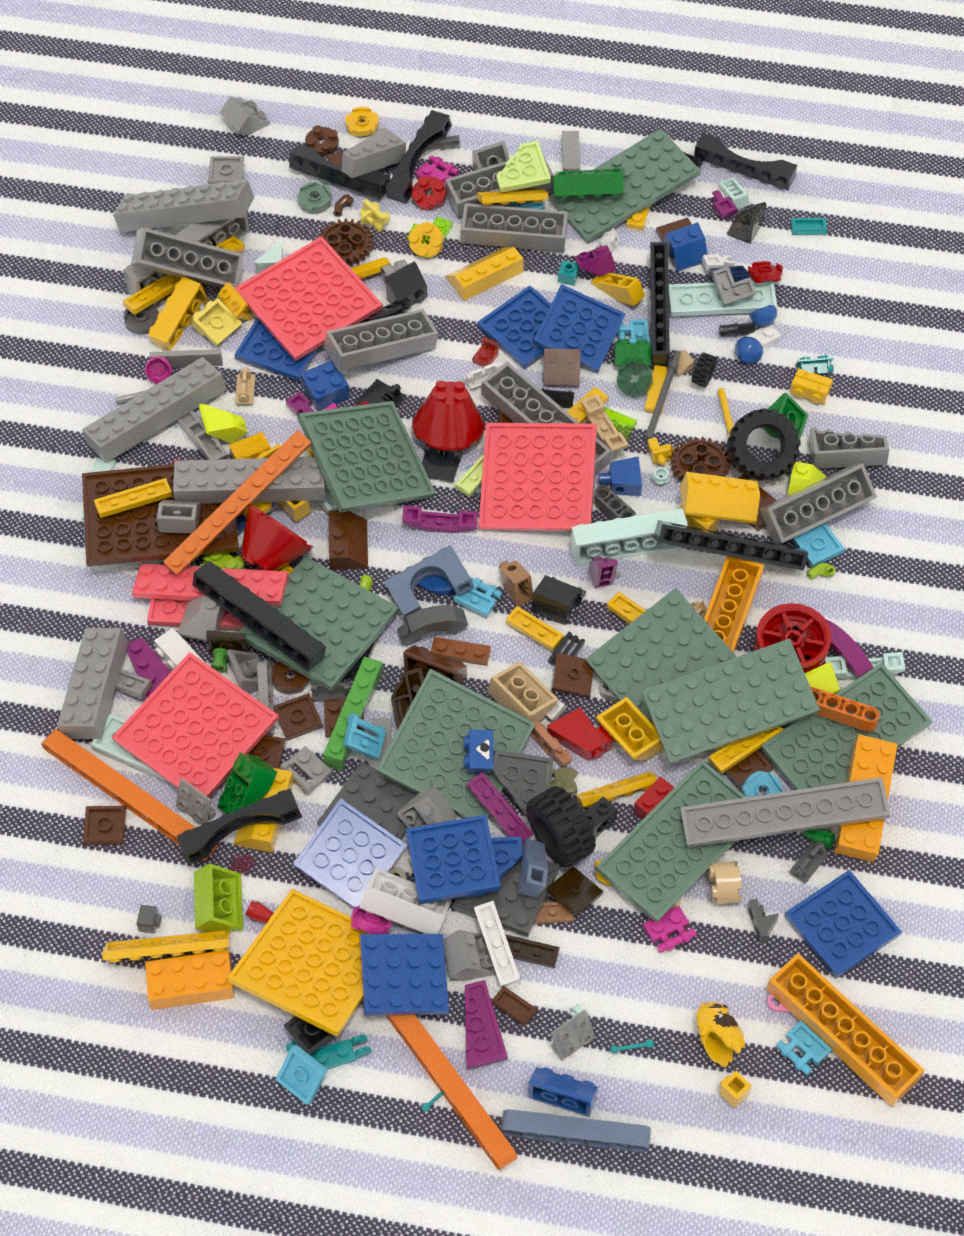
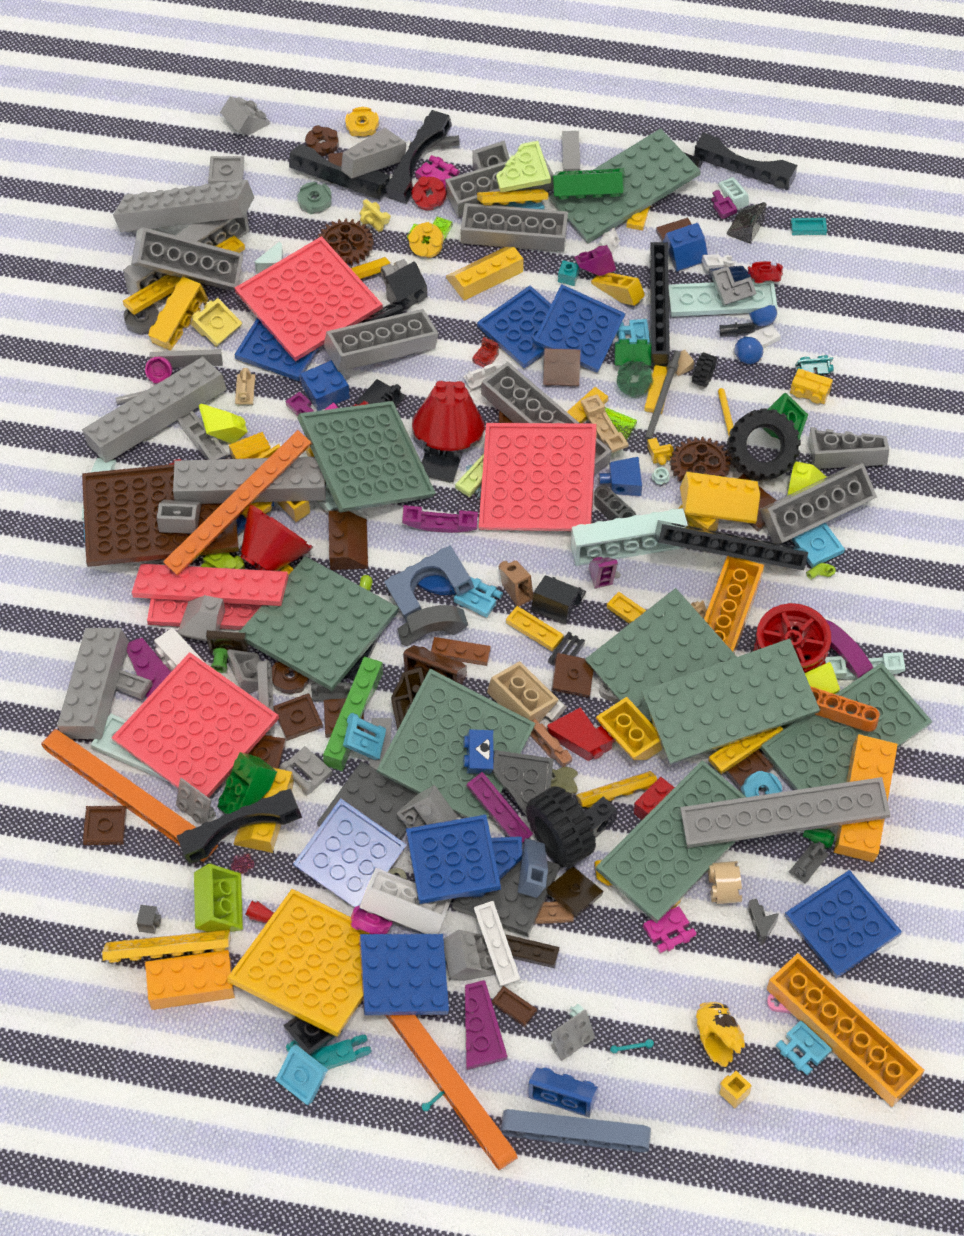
yellow plate [94,478,172,518] -> none
black brick [192,561,326,671] -> none
yellow bracket [217,282,253,321] -> none
reddish brown arm [333,194,354,217] -> none
black hinge [540,388,574,408] -> none

